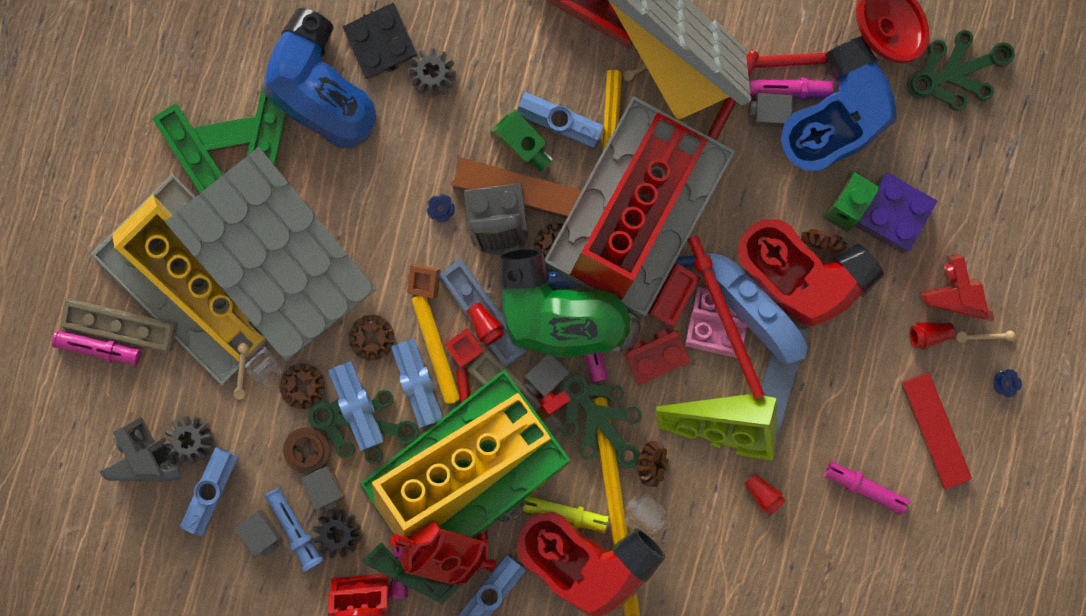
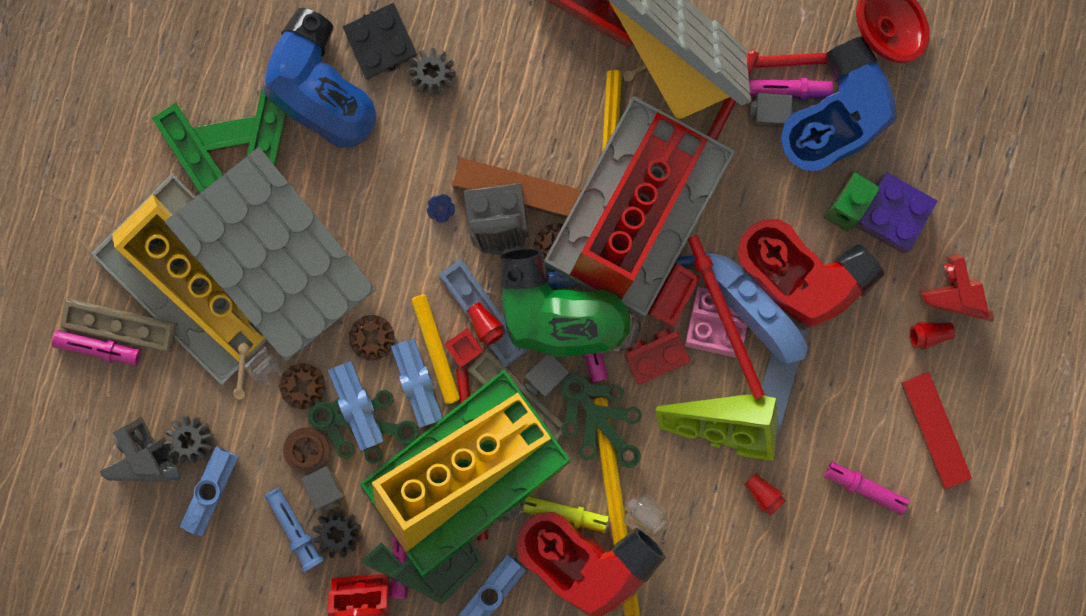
dark grey brick [234,509,282,557] -> none
red plate [390,520,496,585] -> none
dark orange plate [407,264,441,299] -> none
green torso [490,110,553,171] -> none
medium blue piece [517,92,604,149] -> none
red plate [536,390,571,421] -> none
reddish brown gear [637,441,669,487] -> none
reddish brown gear [801,229,847,253] -> none
dark green plant [907,30,1015,111] -> none
tan hinge [955,331,1016,343] -> none
clear blue plate [994,369,1022,397] -> none

